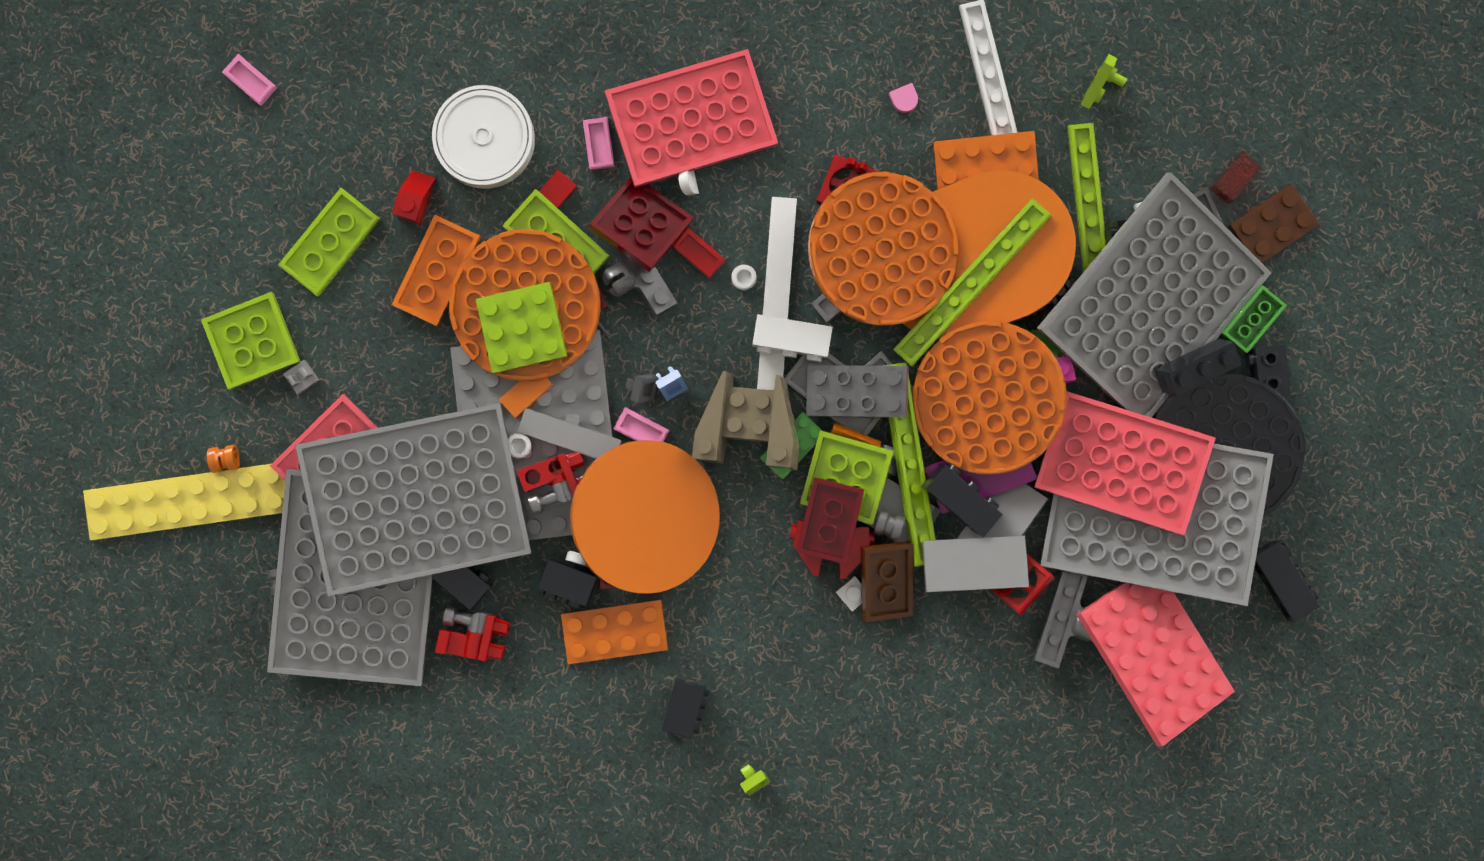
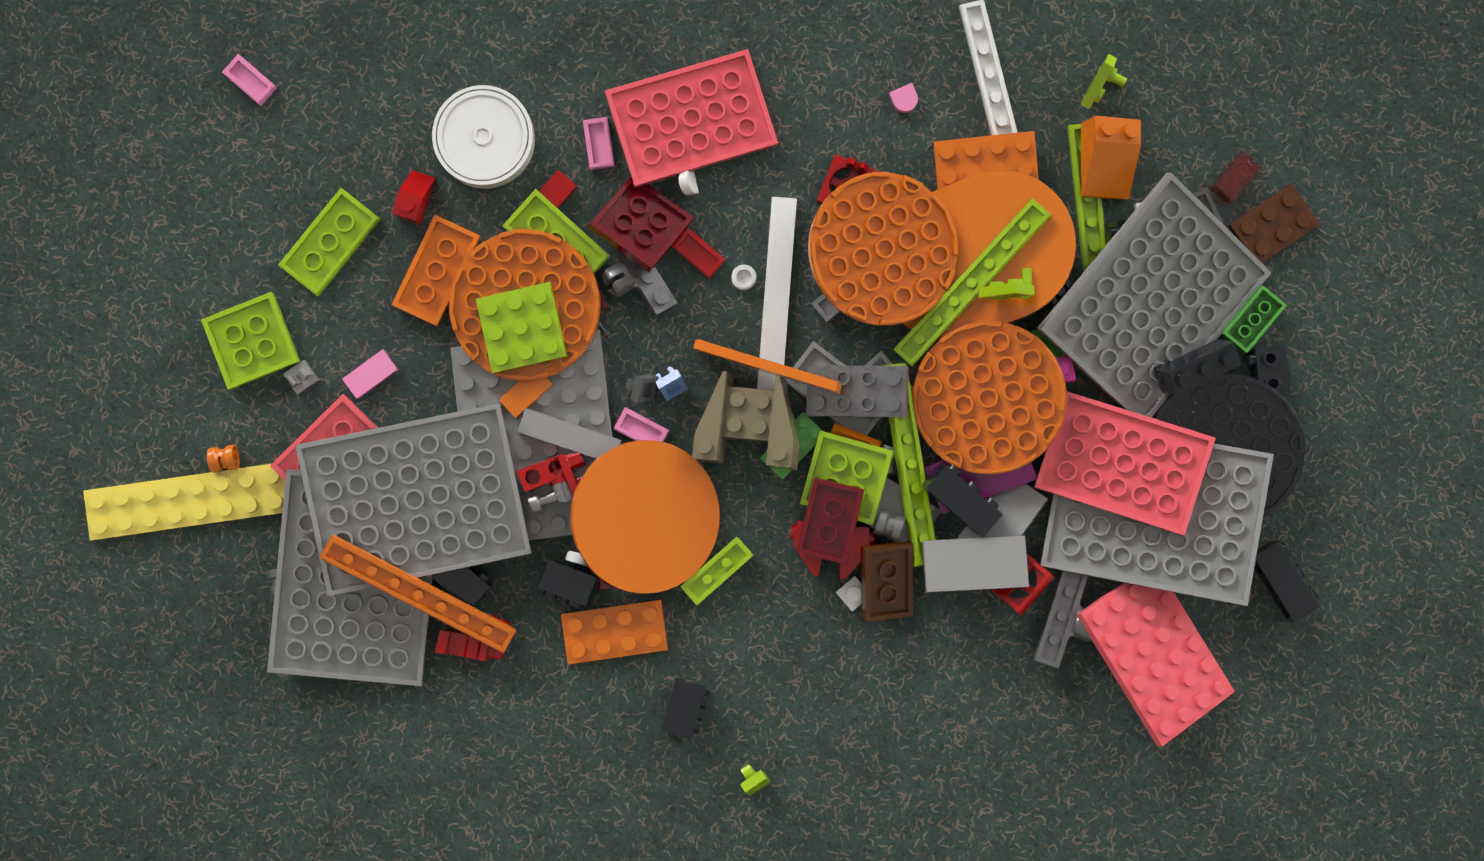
white tile [508,433,532,459] -> none
white brick [752,314,833,362] -> none
none -> orange tile [319,534,516,653]
none -> bright pink tile [342,349,399,400]
none -> lime plate [680,537,753,605]
none -> orange tile [693,339,842,395]
none -> lime plate [979,268,1034,300]
none -> orange slope [1081,116,1141,200]

